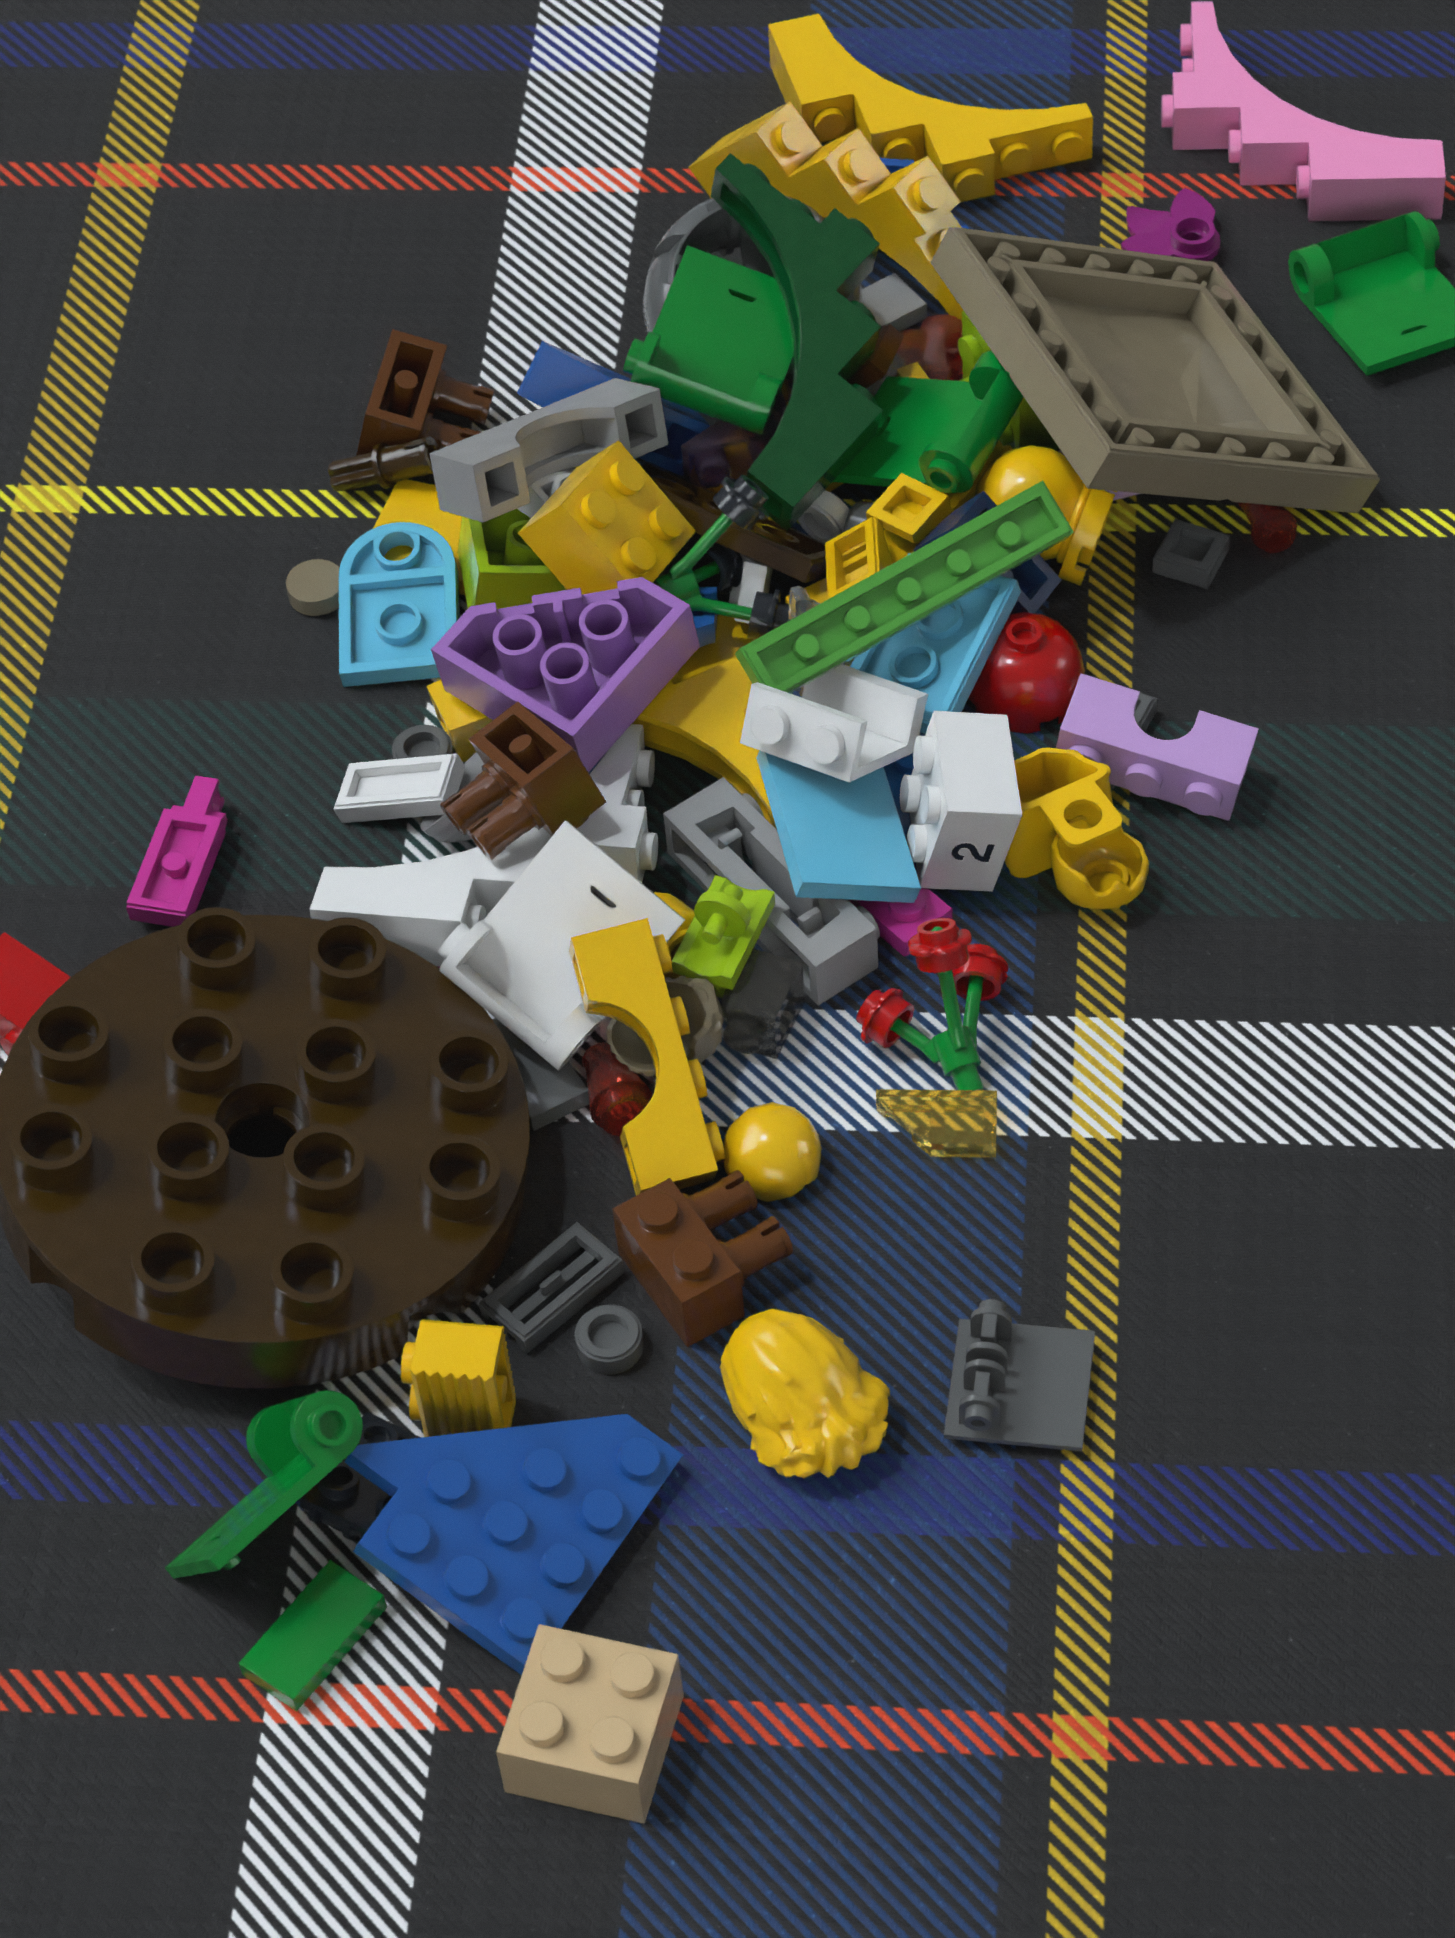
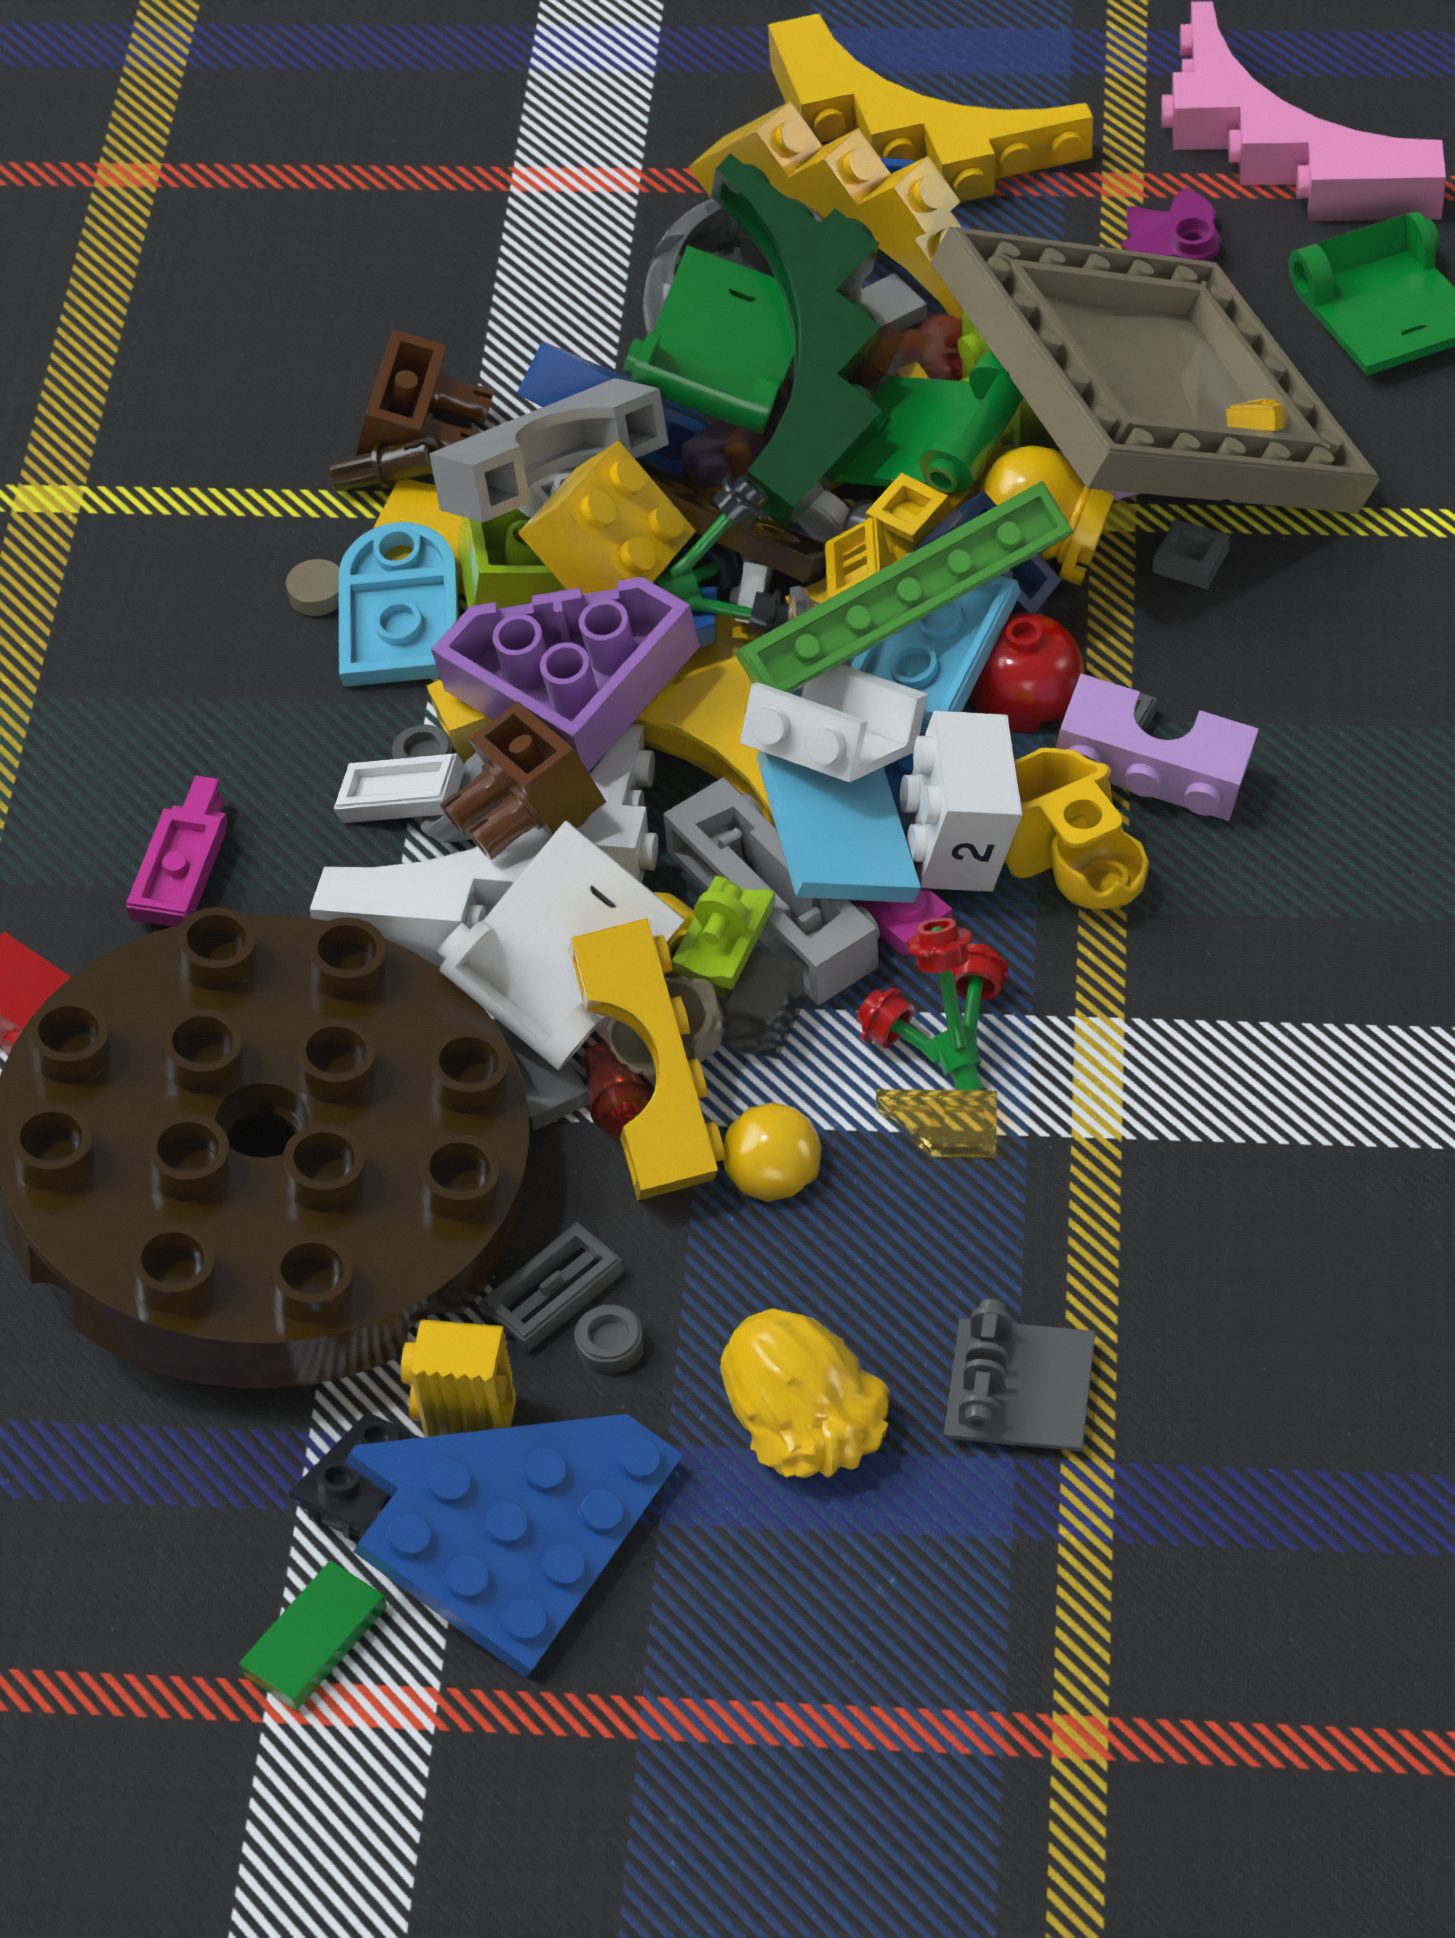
green door [165,1390,363,1579] -> none
tan brick [496,1624,684,1824] -> none
reddish brown brick [612,1170,793,1347] -> none
clear red pin [1238,502,1297,553] -> none
none -> yellow tile [1226,398,1286,431]

